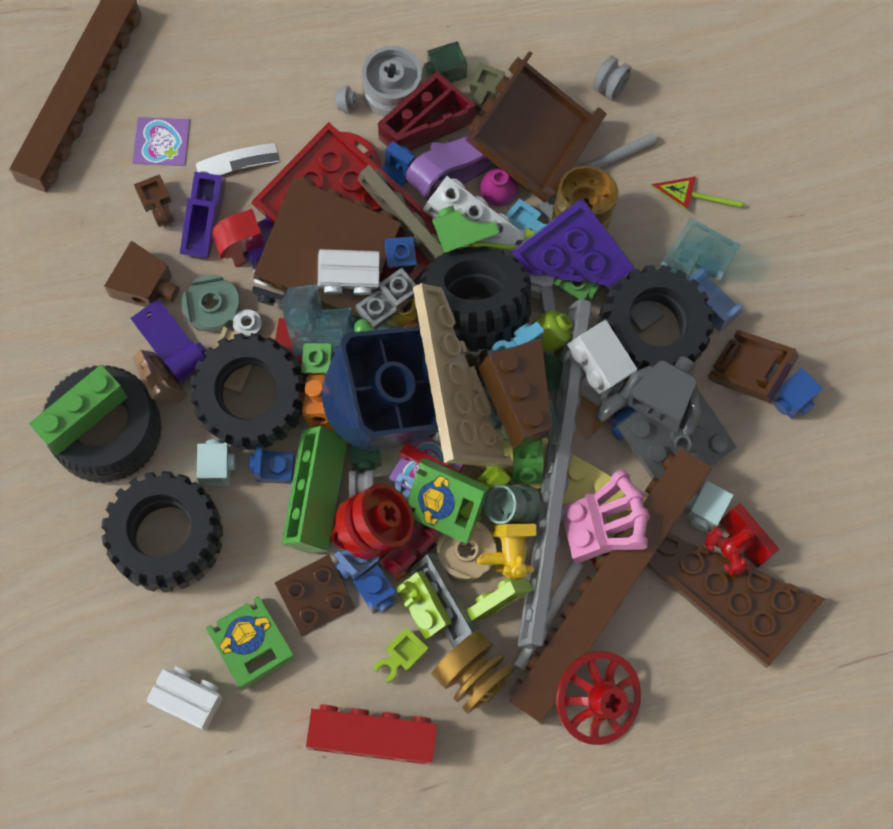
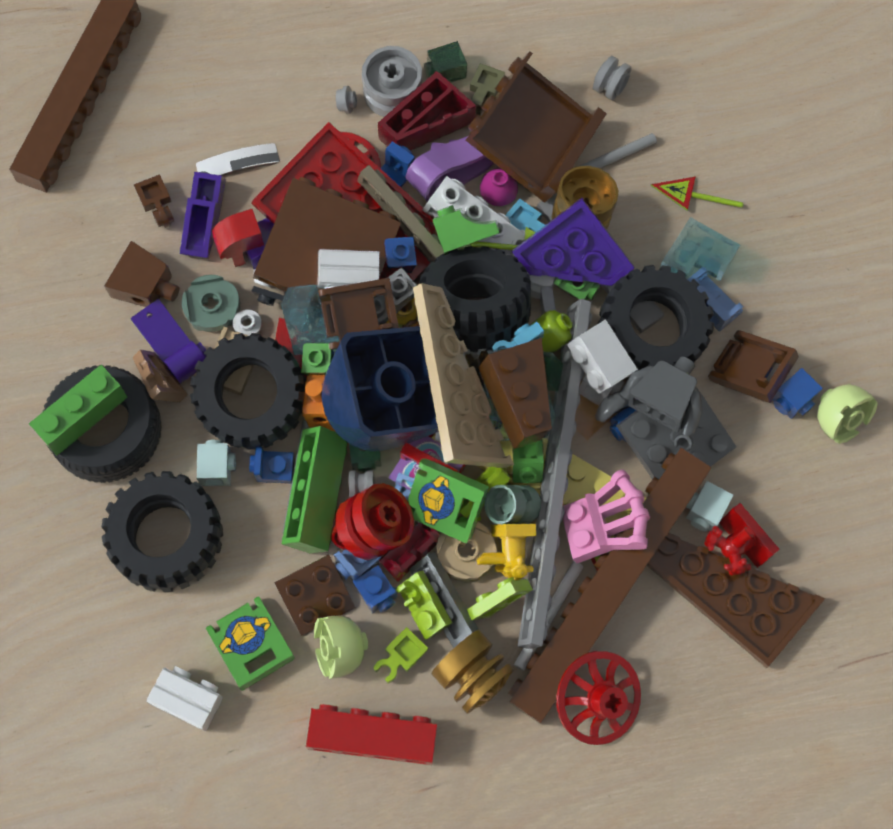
sticker [132,117,190,166] -> none
none -> yellowish green cylinder [314,616,368,679]
none -> reddish brown container [318,278,399,350]
none -> yellowish green cylinder [817,384,878,444]

